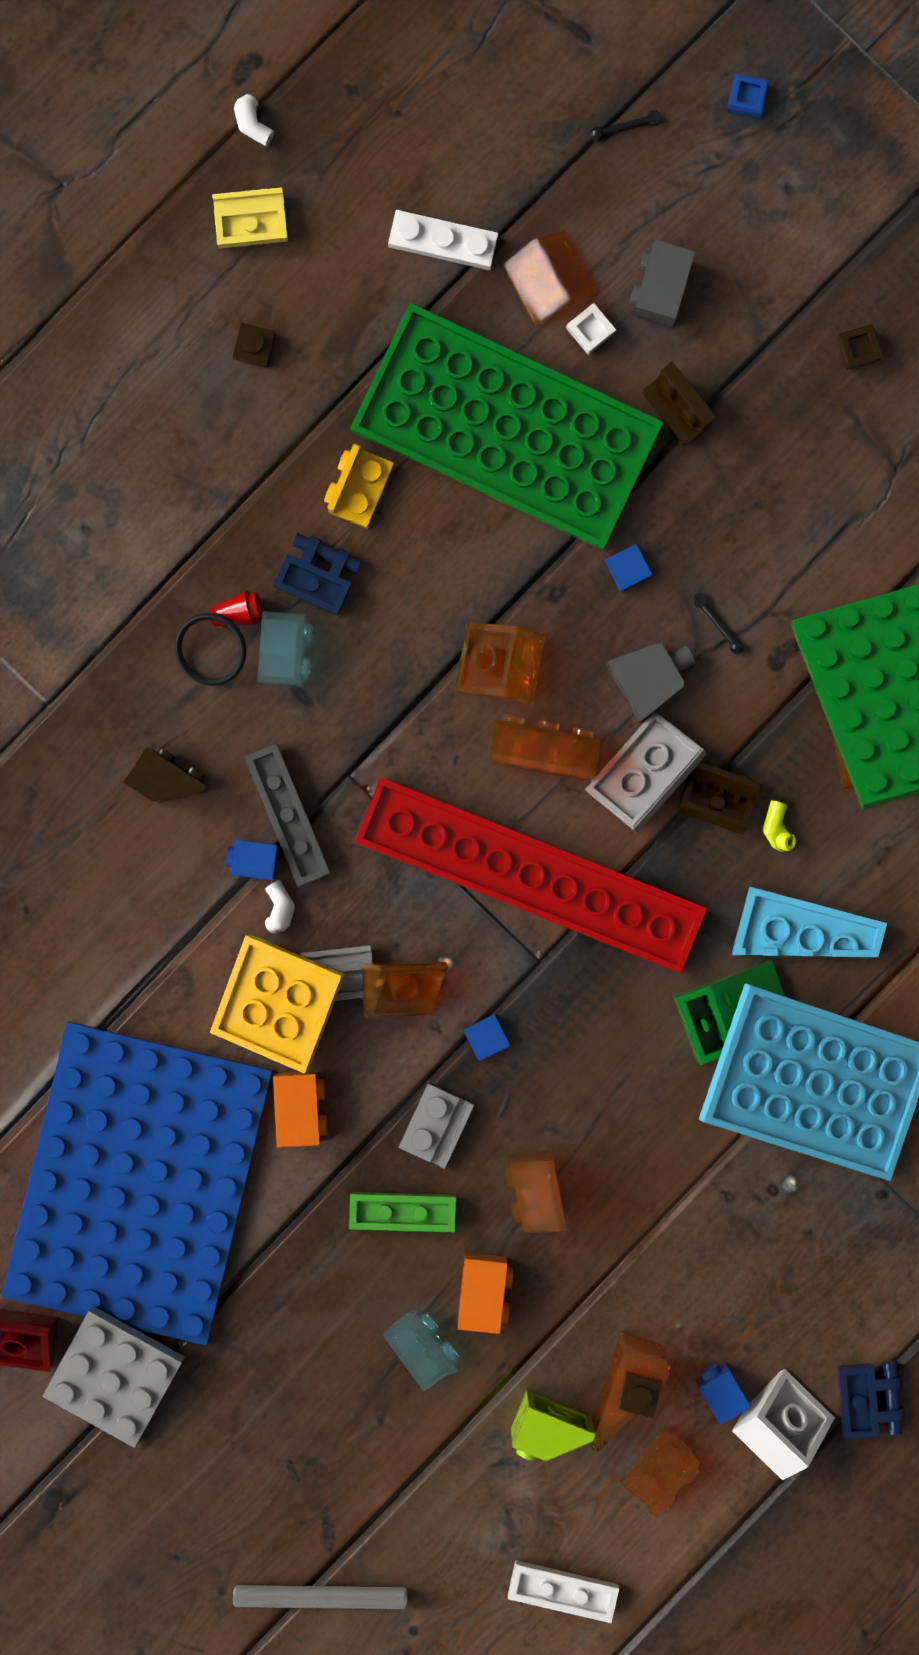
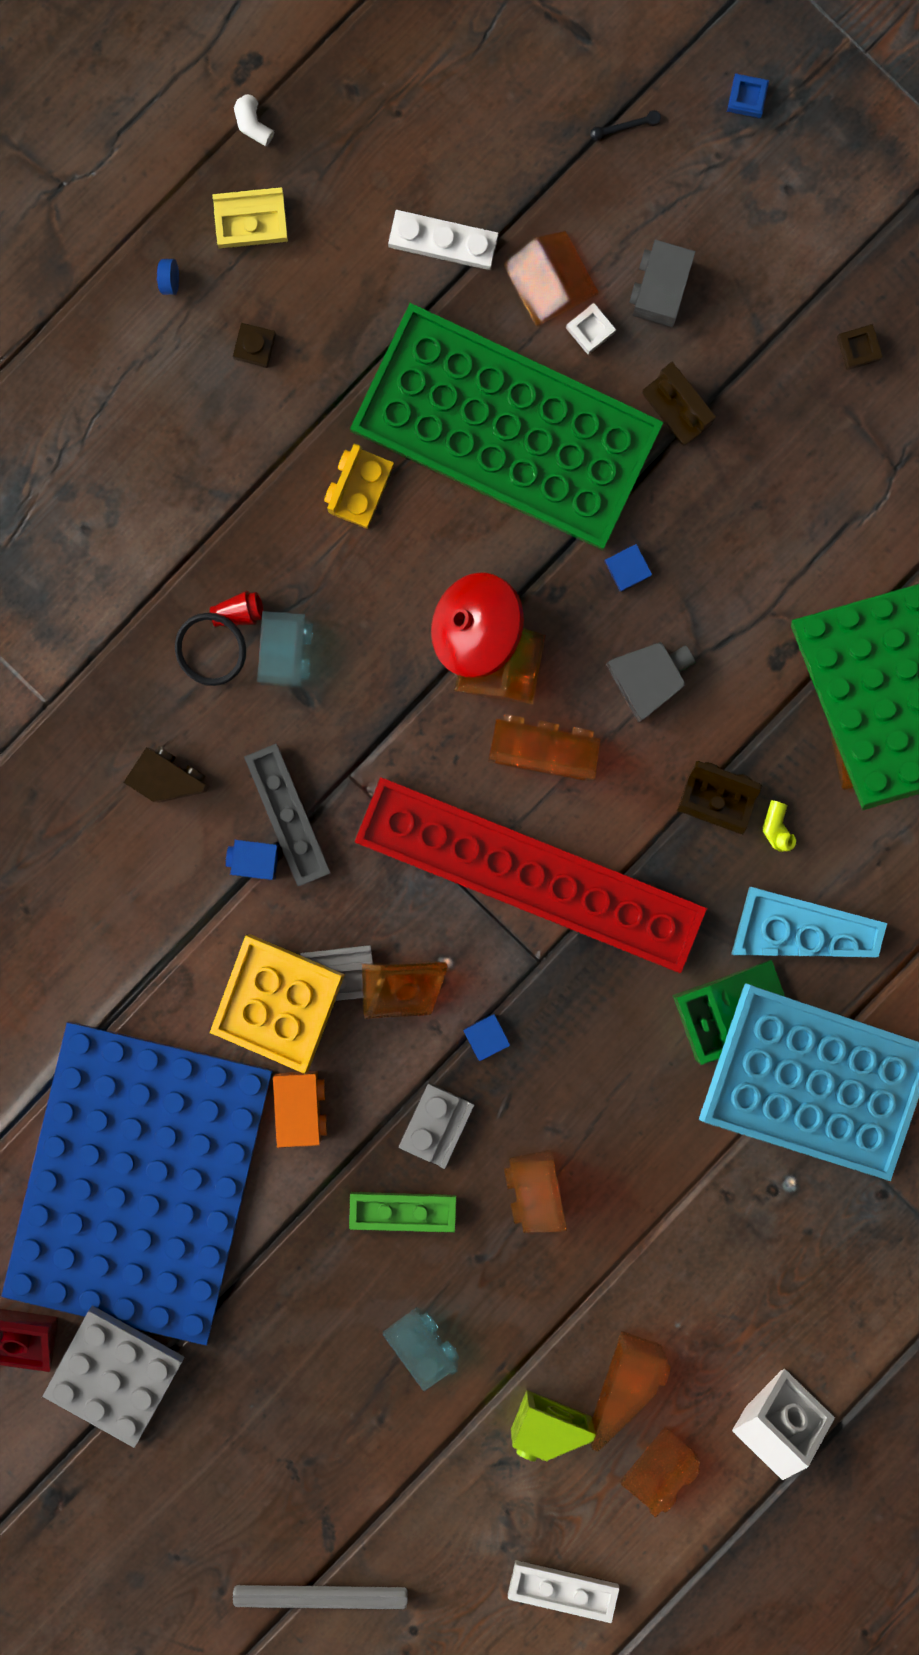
white arm [265,880,295,934] -> none
dark blue plate [273,533,362,616] -> none
orange brick [458,1252,513,1334] -> none
light grey tile [585,711,707,833] -> none
dark brown plate [617,1371,662,1418] -> none
black hinge [693,593,744,654] -> none
blue brick [695,1362,750,1425] -> none
dark blue plate [837,1361,905,1440] -> none
none -> blue tile [157,259,179,295]
none -> red dish [431,572,524,678]

